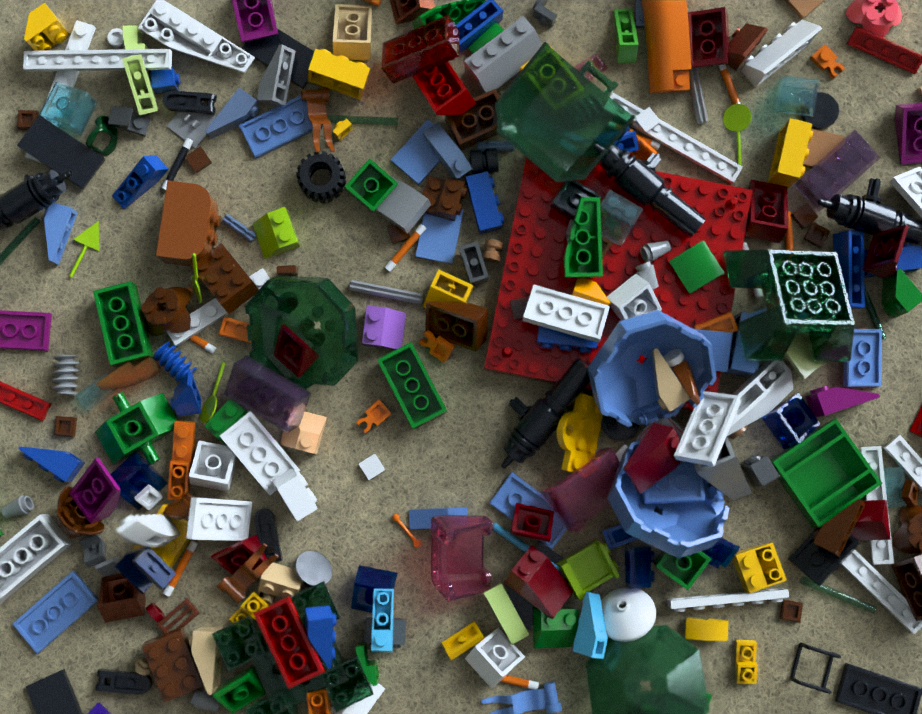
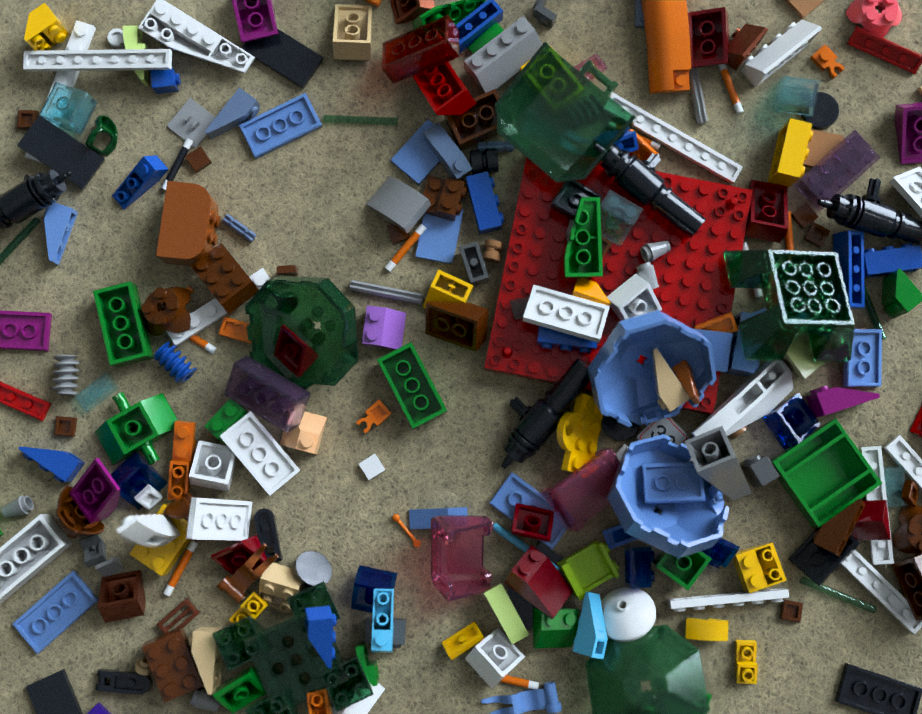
lime piece [69,221,99,278] -> none
clear orange slope [96,356,161,390] -> none
dark grey slope [108,106,150,136] -> none
dark blue panel [115,546,176,594] -> none
yellowish green slope [122,54,158,115] -> none
dark red tile [146,603,165,622] -> none
black plate [163,91,217,115] -> none
blue slope [170,372,202,417] -> none
lime piece [191,253,202,303] -> none
lime piece [200,362,225,423] -> none
lime slope [253,207,301,259] -> none
red slope [254,596,325,689] -> none
light grey slope [257,44,295,106] -> none
white brick [272,468,318,521] -> none
black tyre [296,151,346,203] -> none
dark orange flag [301,87,335,153] -> none
yellow brick [308,48,370,100] -> none
yellow plate [333,118,353,141] -> none
green slope [344,158,398,212] -> none
orange plate [419,330,455,363] -> none
bright green slope [614,9,639,63] -> none
dark red slope [623,423,681,494] -> none
white tile [634,107,661,134] -> none
white tile [663,349,684,367] -> none
green slope [669,240,725,294] -> none
white plate [674,391,741,466] -> none
lime piece [723,104,752,166] -> none
black piece [790,642,841,694] -> none
dark red slope [862,224,909,278] -> none

